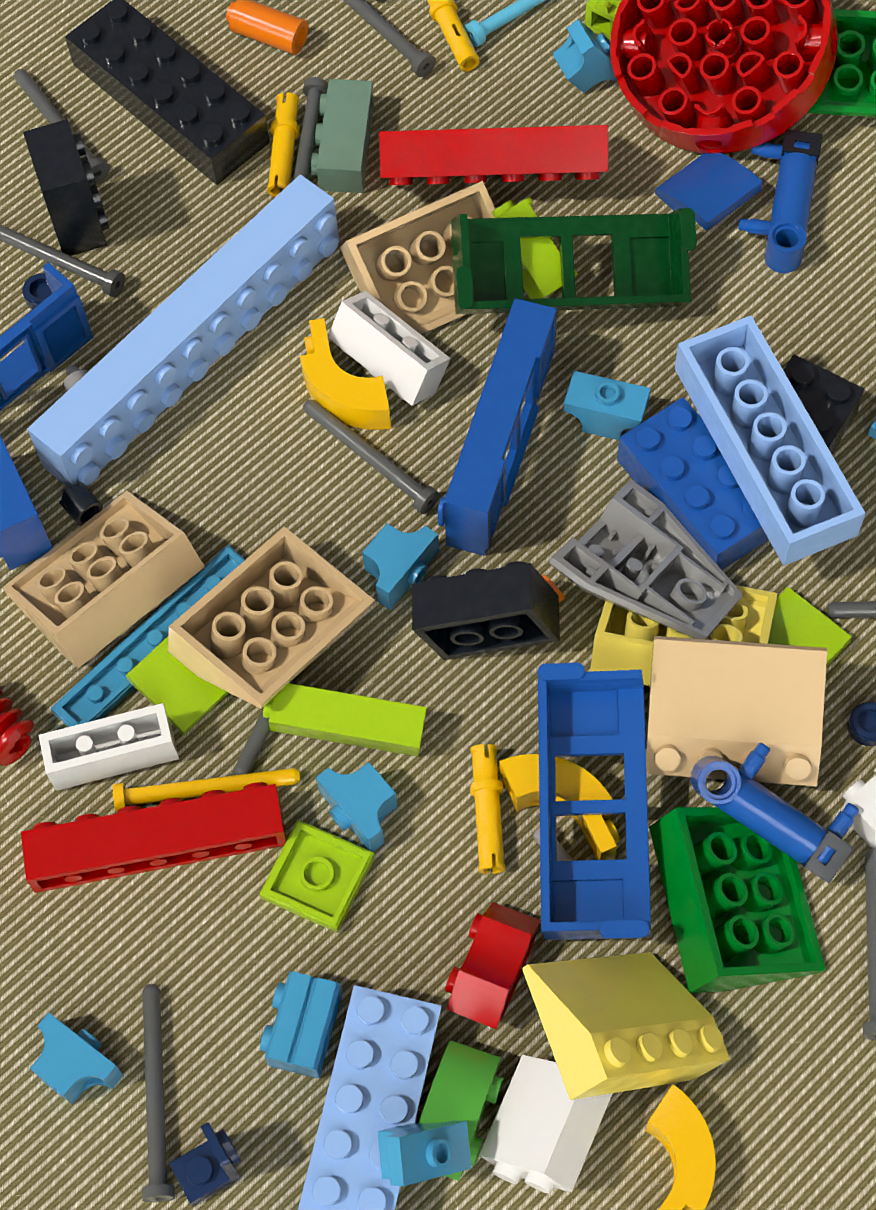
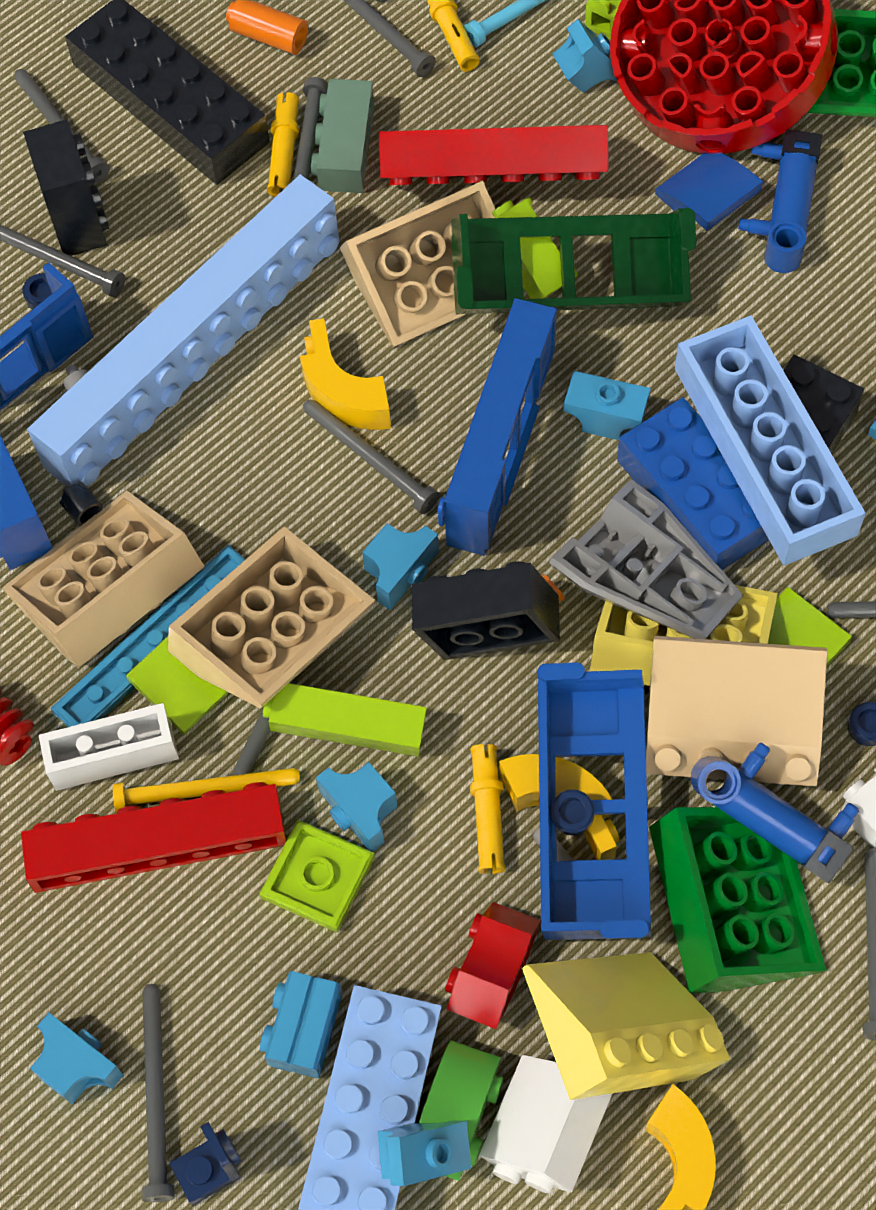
white brick [328,291,451,406] -> none
none -> dark blue tile [551,790,595,835]

